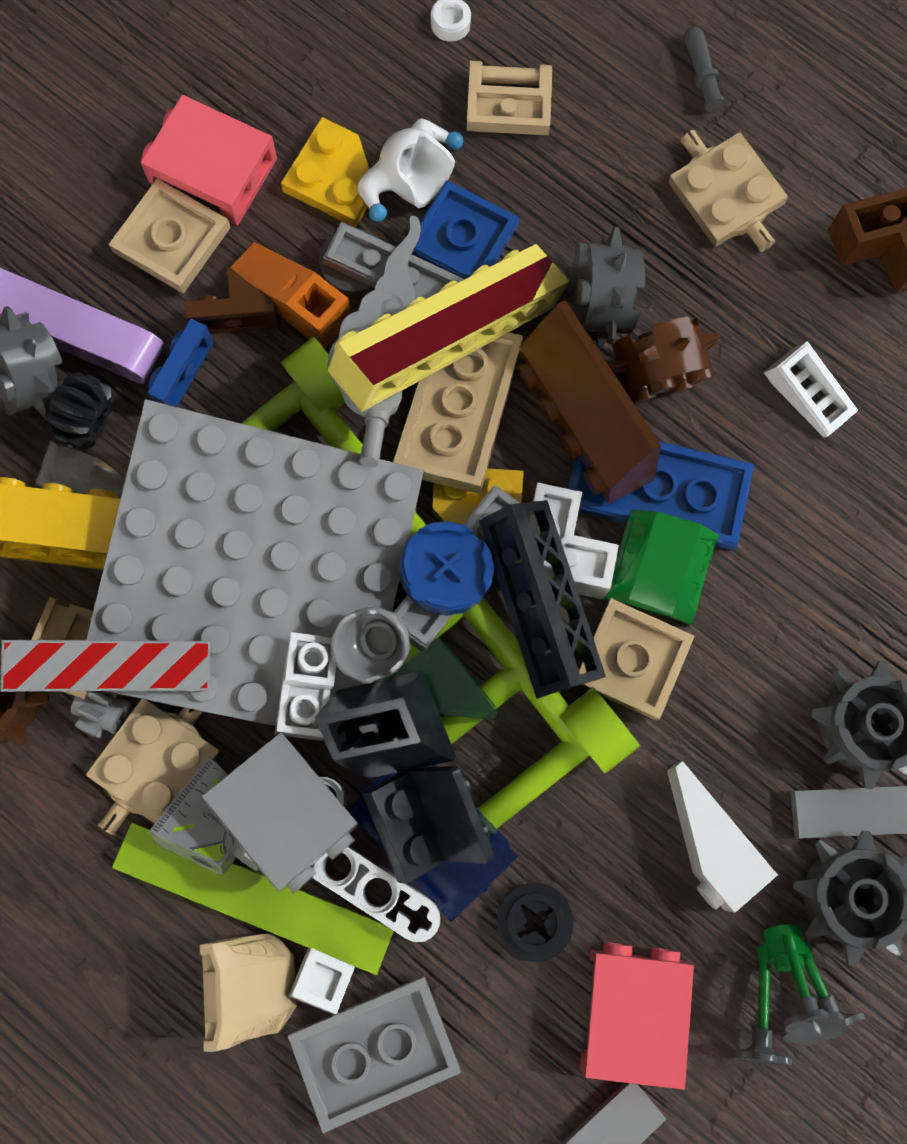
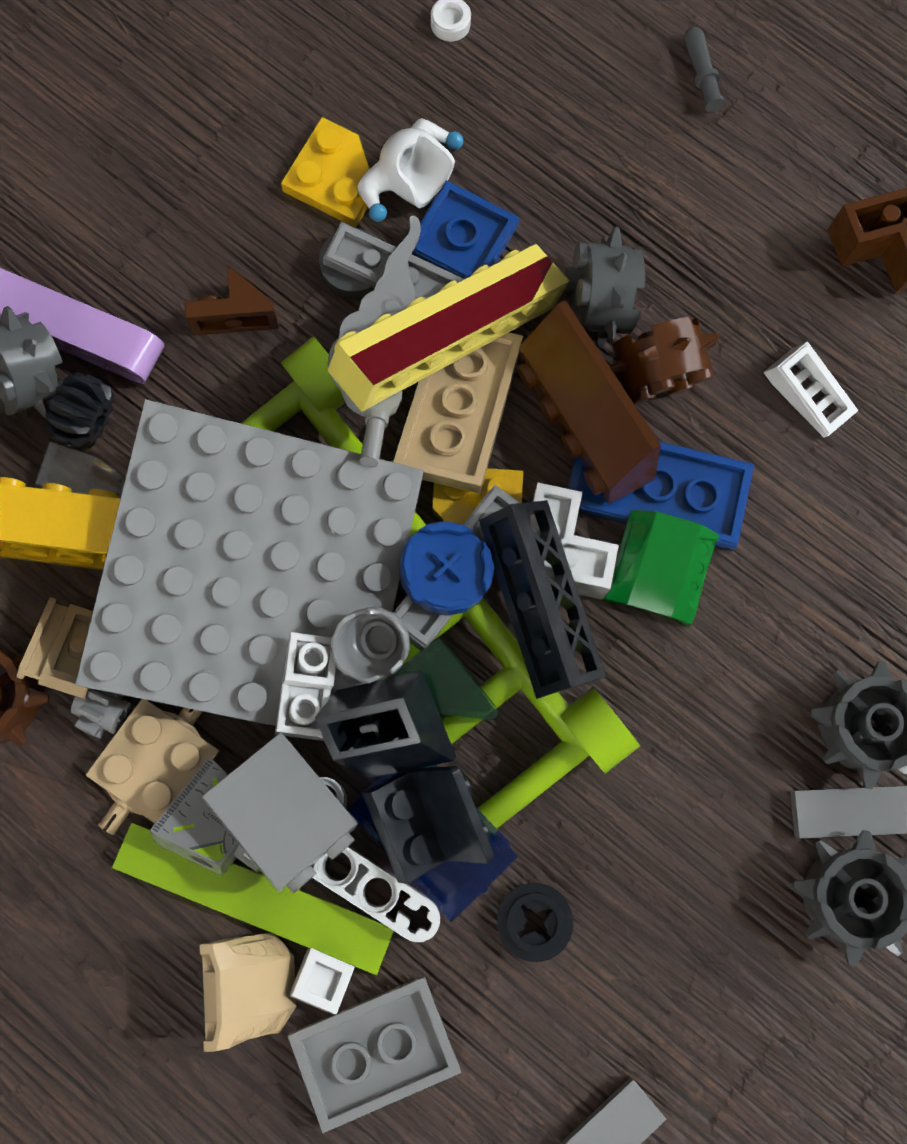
tile [0,640,211,692] -> none
tan plate [109,178,231,294] -> none
coral panel [141,95,277,226] -> none
blue plate [148,319,214,407] -> none
orange slope [226,242,351,350] -> none
tan plate [466,61,552,136] -> none
tan plate [579,598,695,721] -> none
coral panel [580,942,694,1090] -> none
white slope [667,761,778,913] -> none
tan plate [668,130,788,252] -> none
plant [731,924,866,1066] -> none

